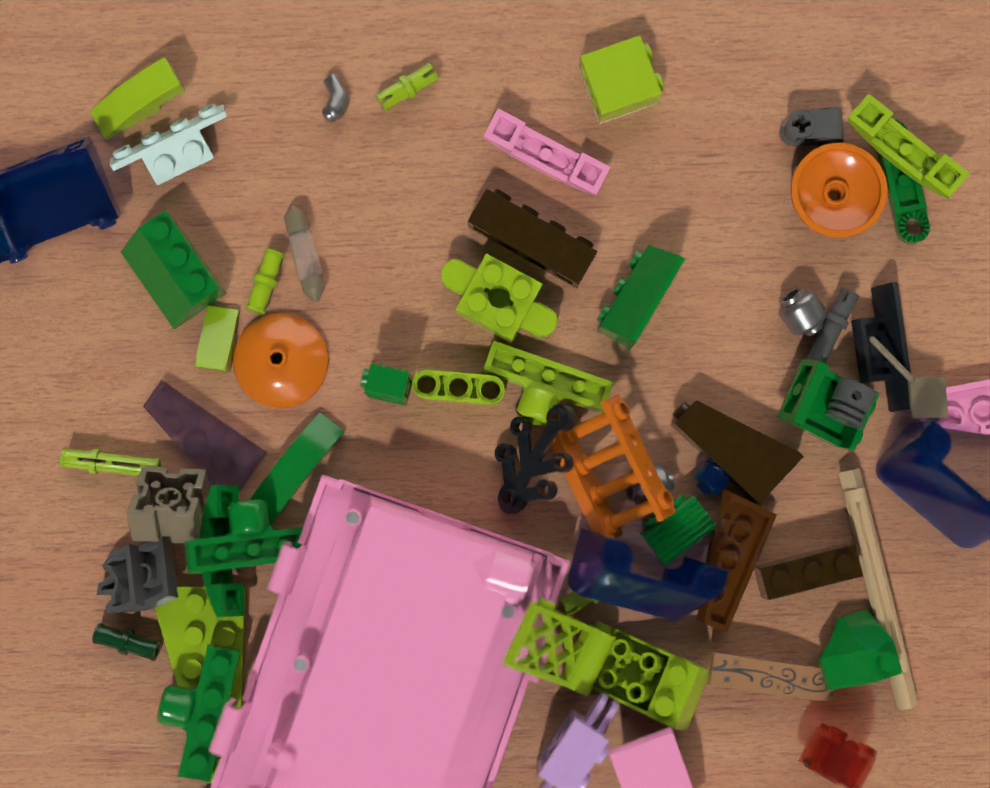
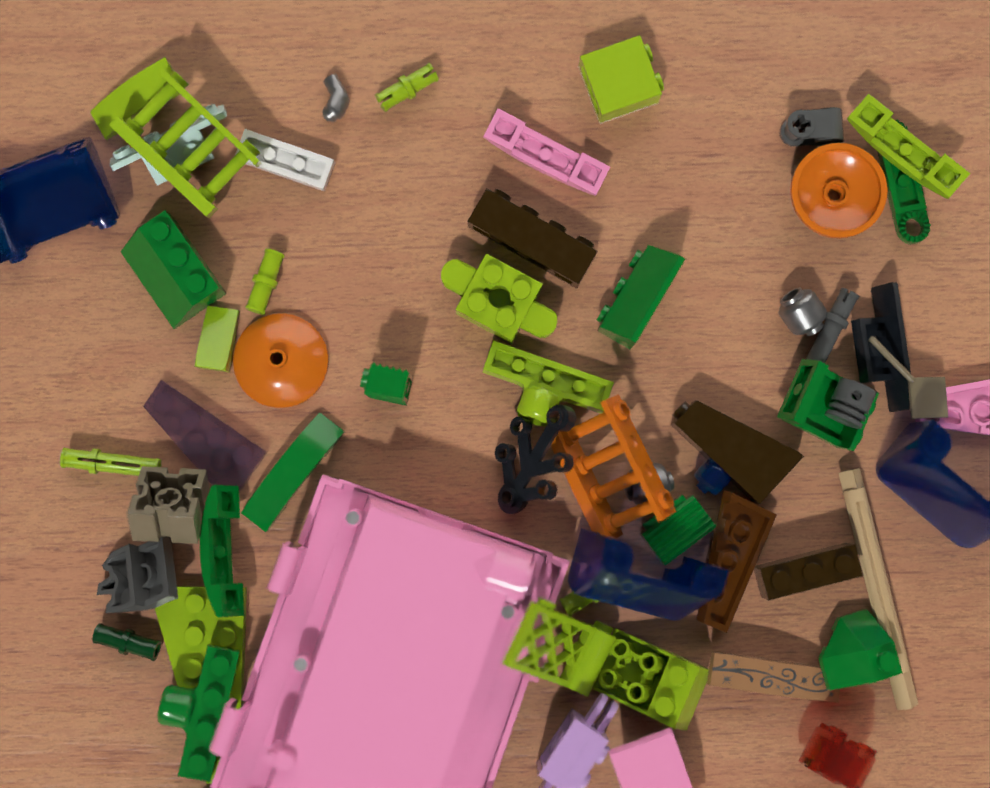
green plate [184,499,303,574] -> none
piece [284,205,325,302] -> none
lime beam [412,370,505,406] -> none
none -> lime fence [109,68,262,218]
none -> white plate [235,129,335,192]

